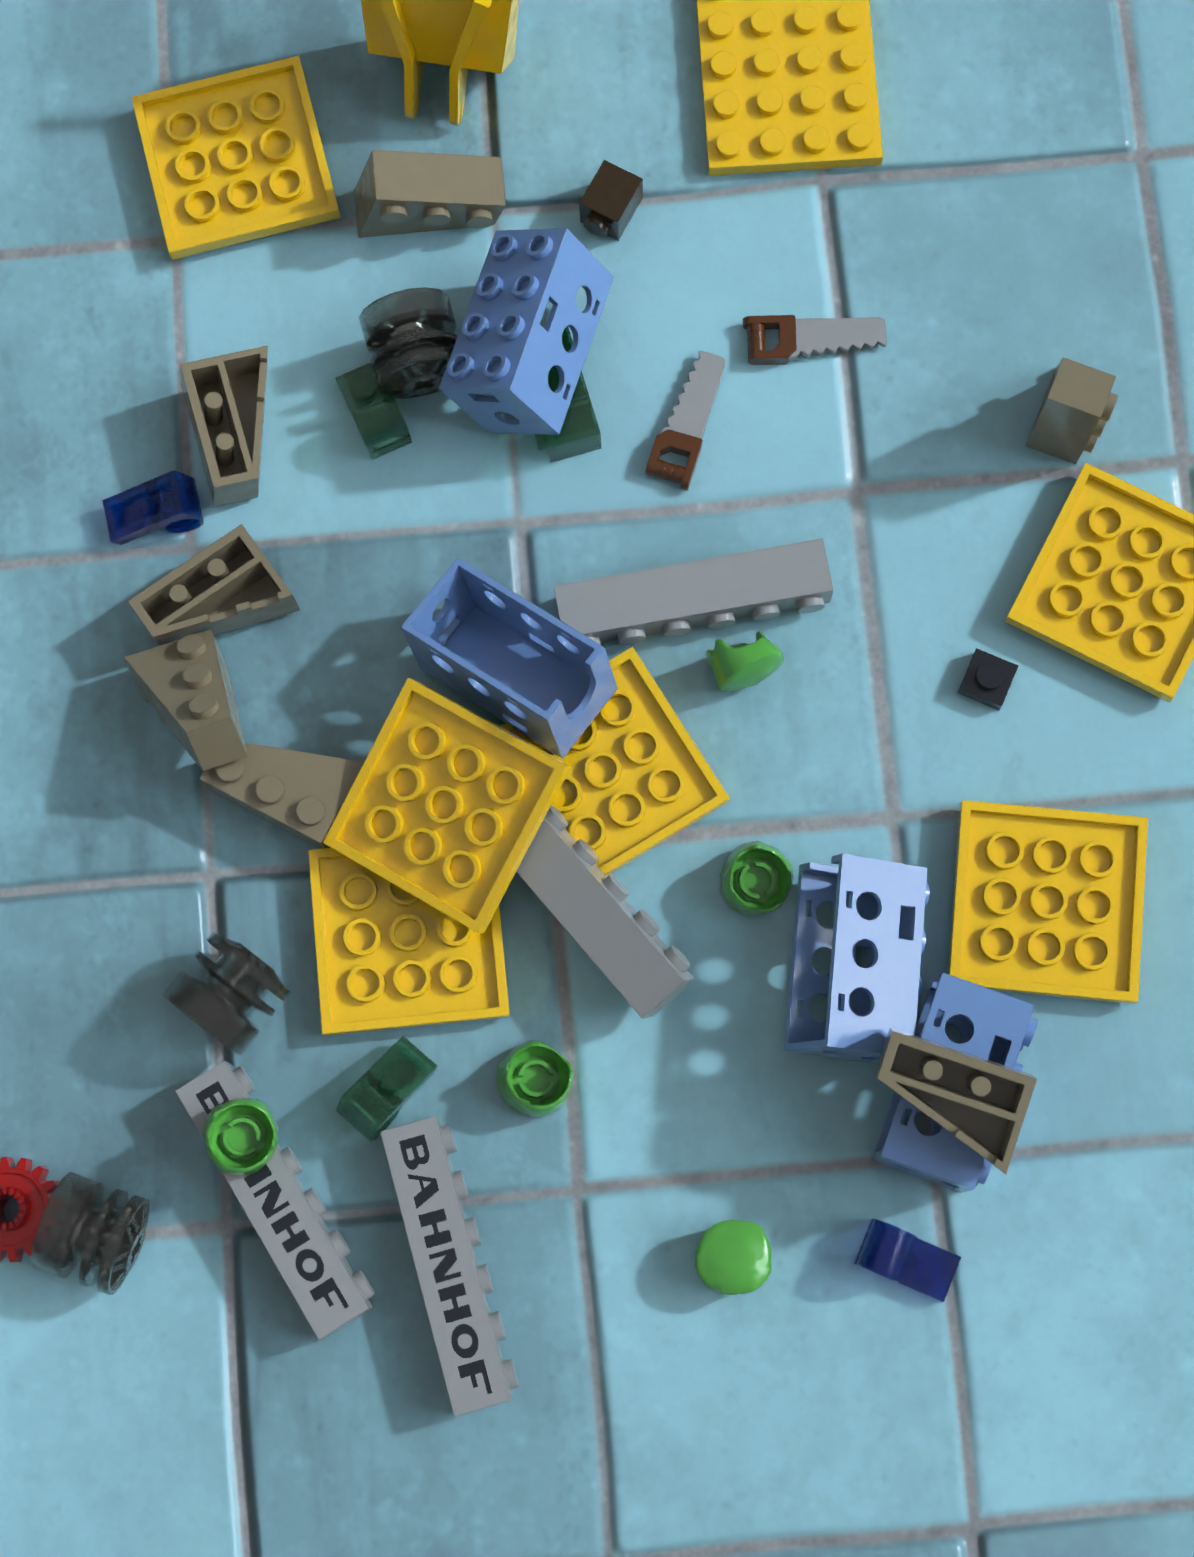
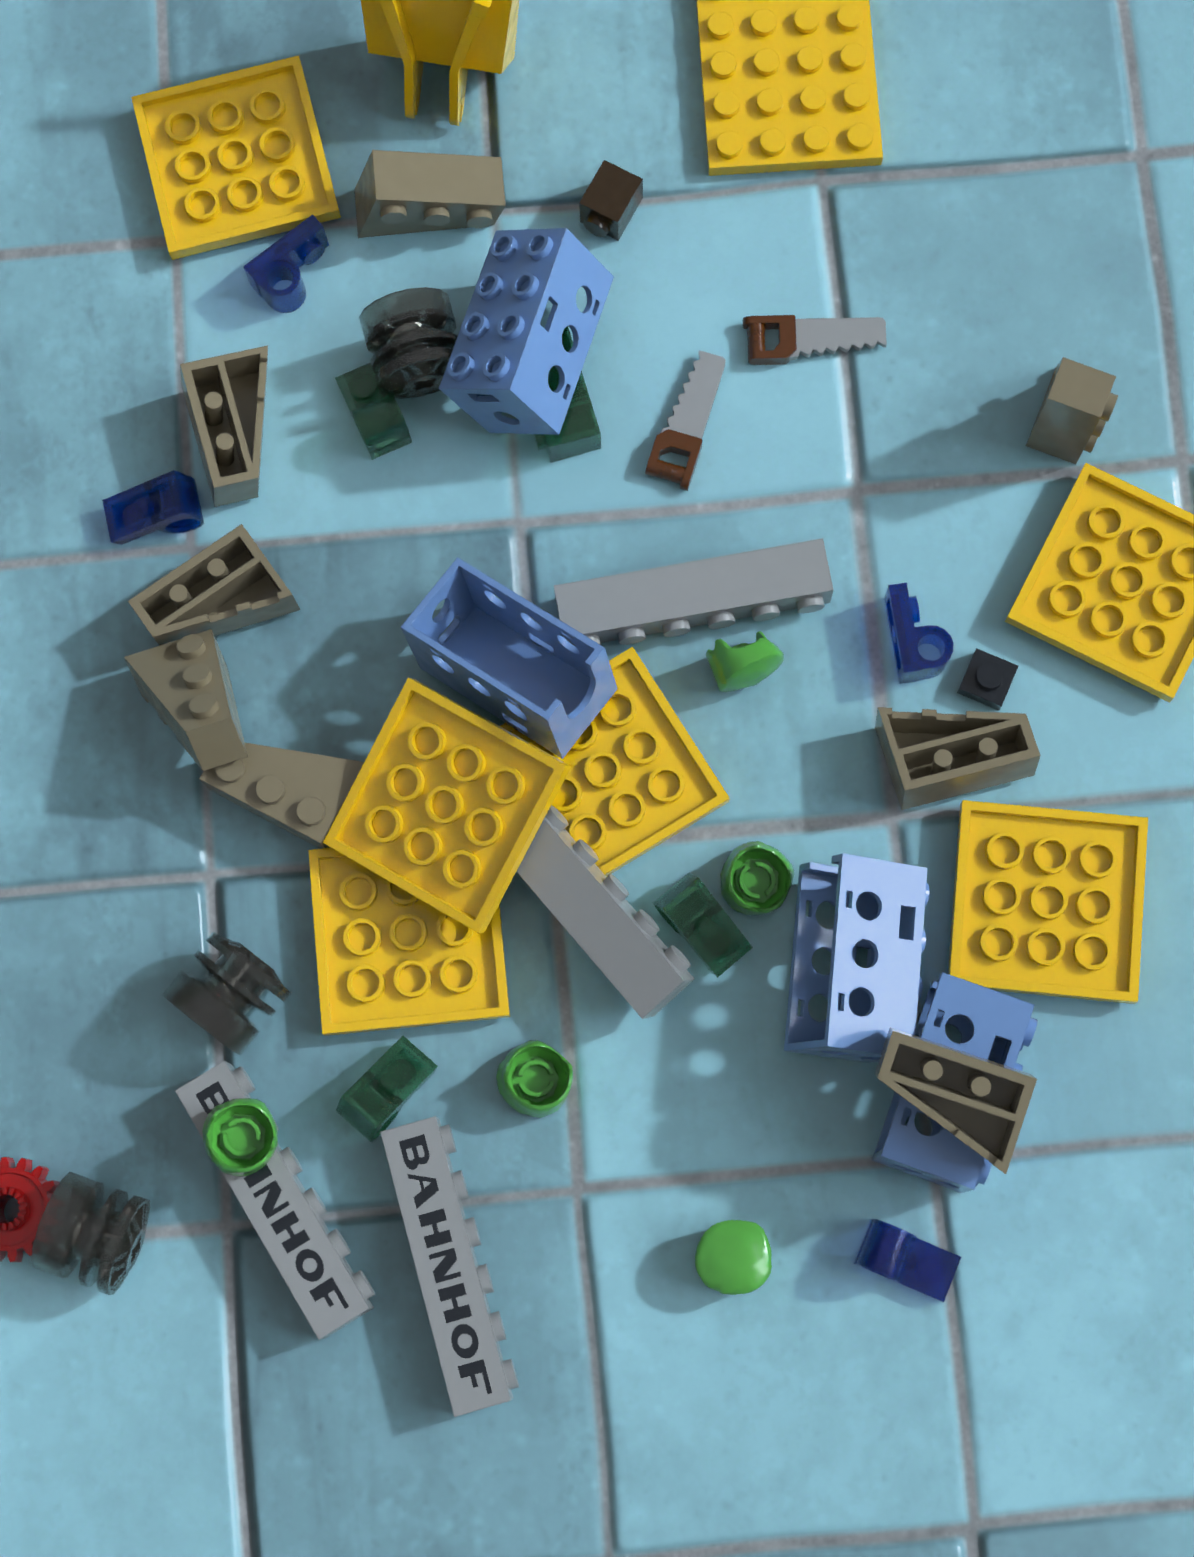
none -> clear blue plate [243,215,329,313]
none -> clear green plate [653,873,753,978]
none -> dark tan wedge [875,707,1041,810]
none -> clear blue plate [884,582,954,684]

